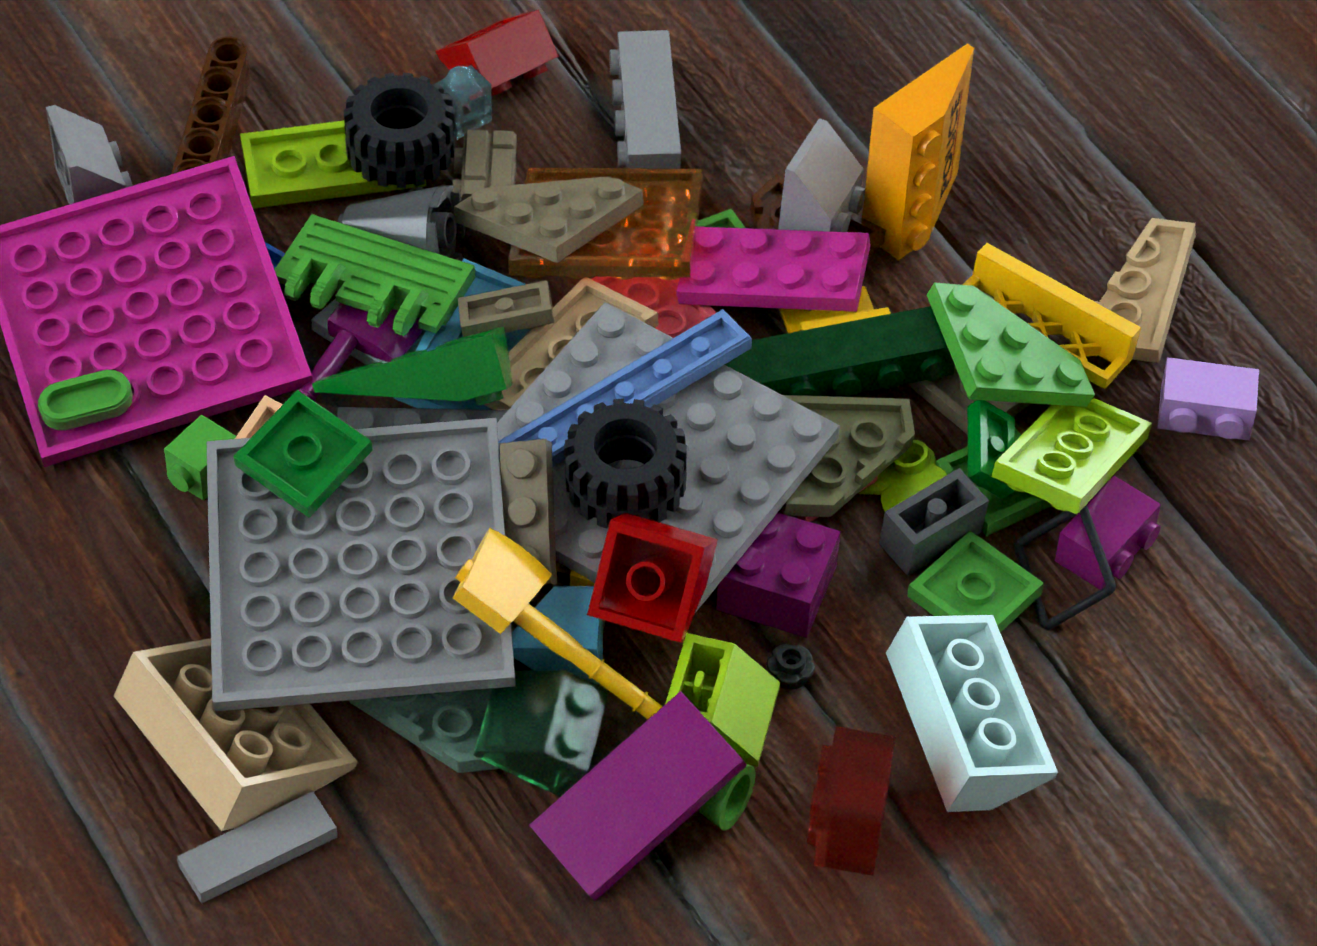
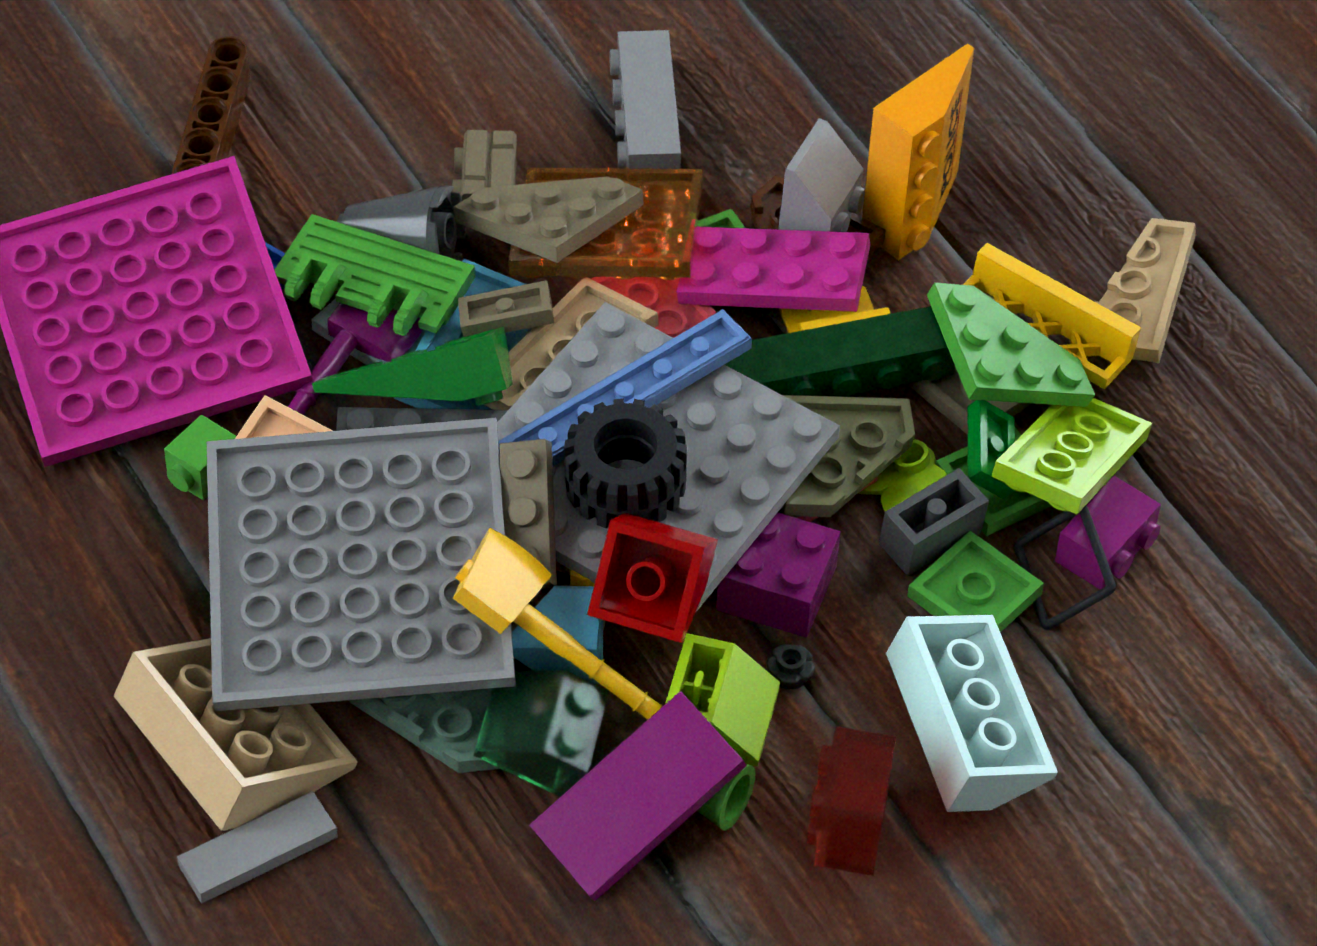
bright green tile [38,370,133,430] -> none
light grey slope [46,105,132,205] -> none
green plate [233,390,373,518] -> none
lime plate [240,121,426,208] -> none
black tyre [344,72,455,188] -> none
red slope [436,9,559,97] -> none
clear light blue brick [437,65,492,139] -> none
lavender brick [1158,357,1259,440] -> none

